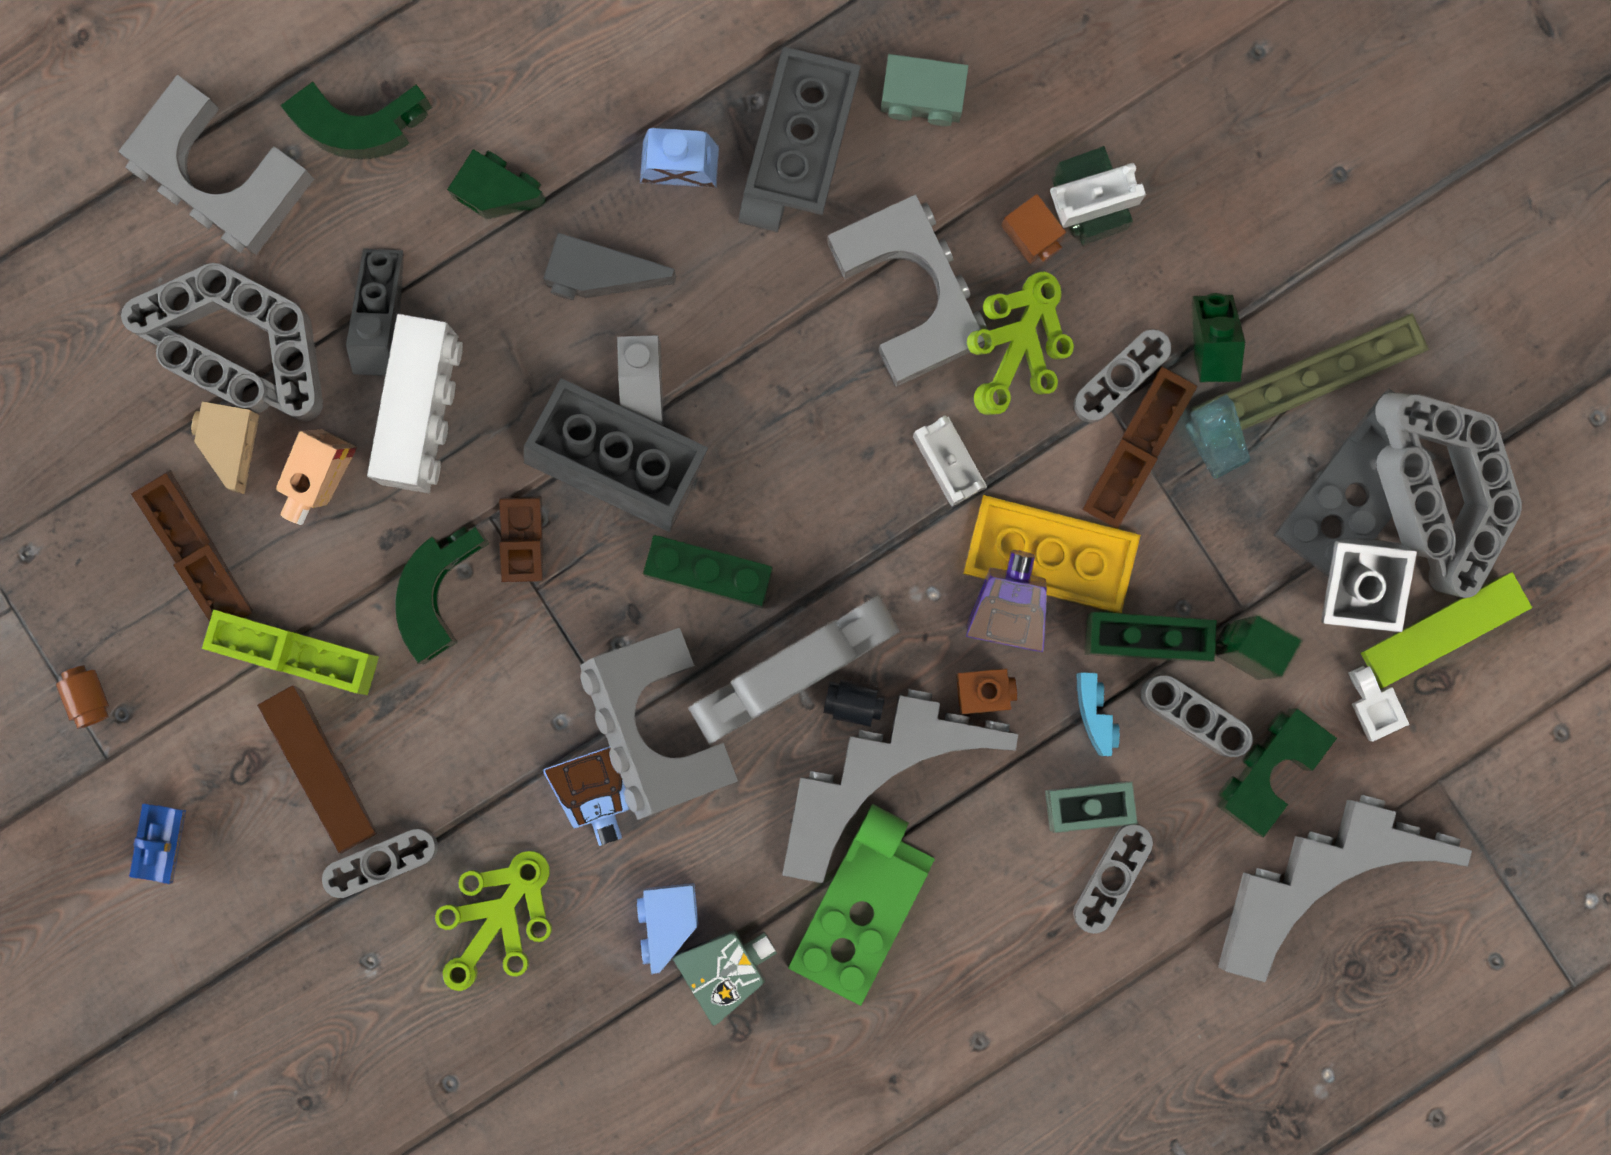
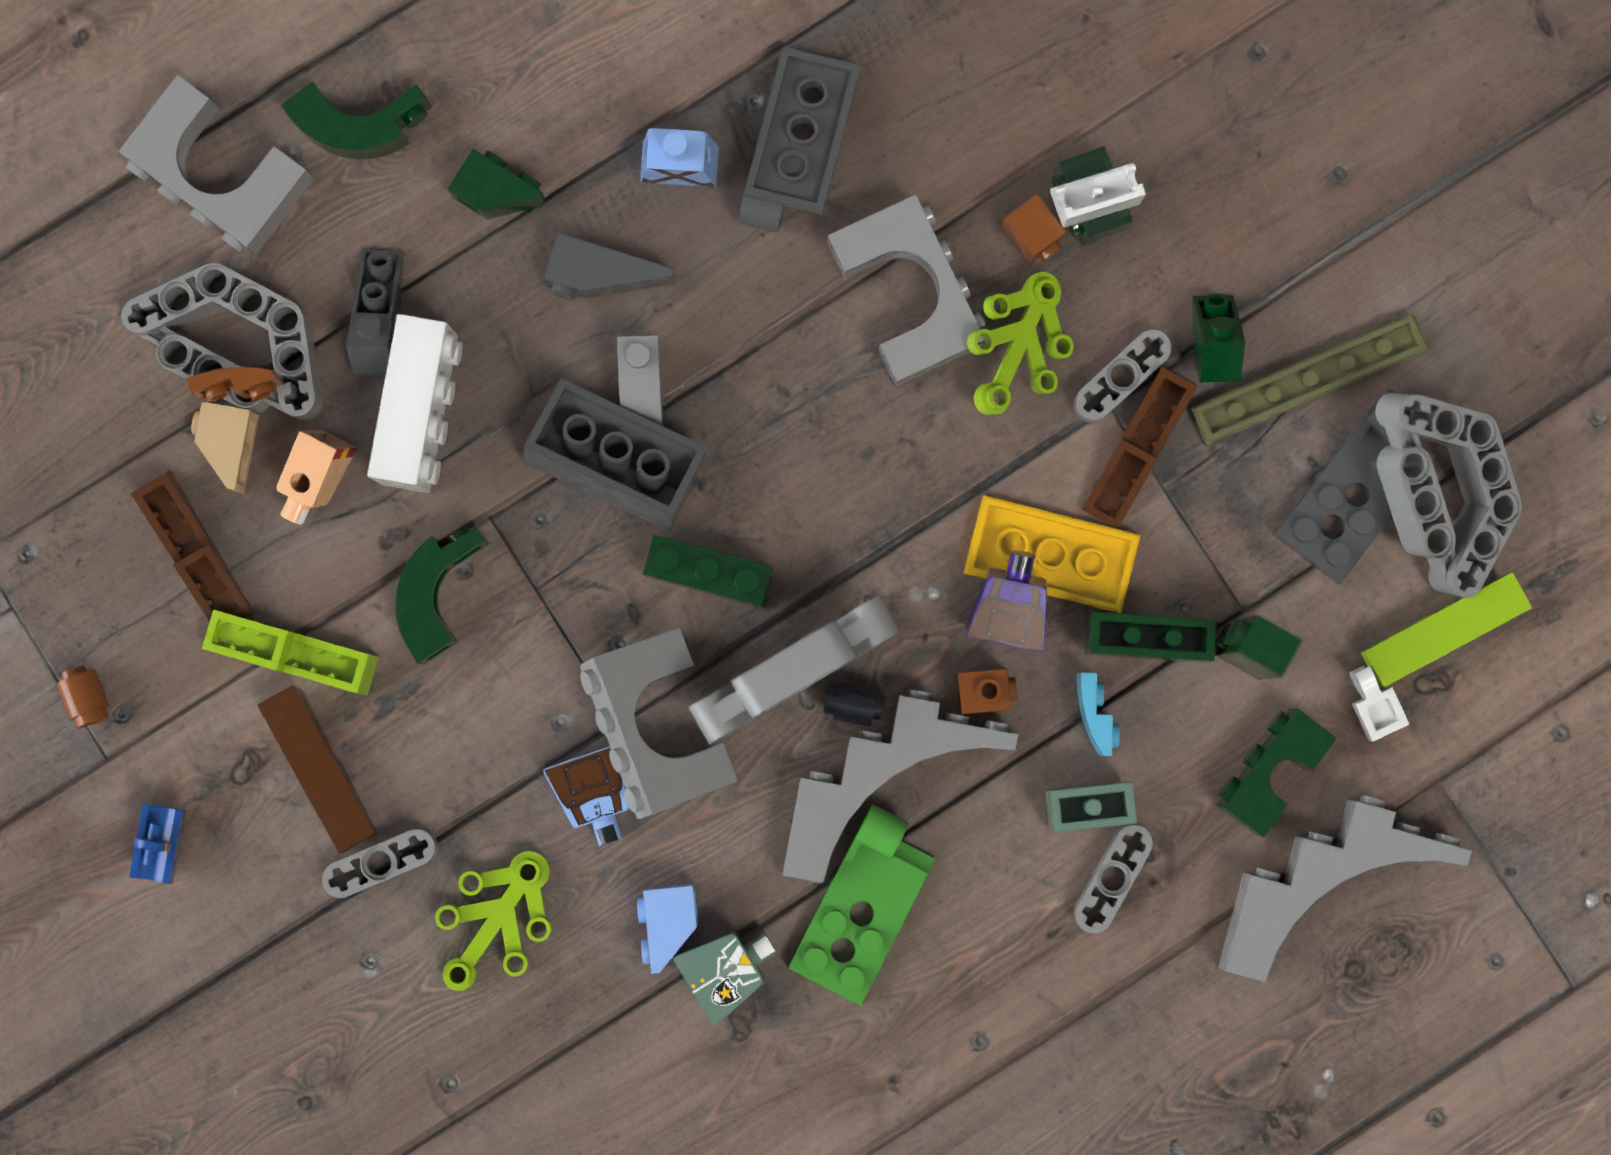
reddish brown slope [499,496,543,582] -> none
sand green brick [880,54,969,126] -> none
white hinge [913,416,987,507] -> none
light grey beam [1140,675,1252,757] -> none
clear light blue slope [1186,395,1251,480] -> none
light grey slope [1321,538,1417,632] -> none
none -> dark orange slope [186,367,284,402]

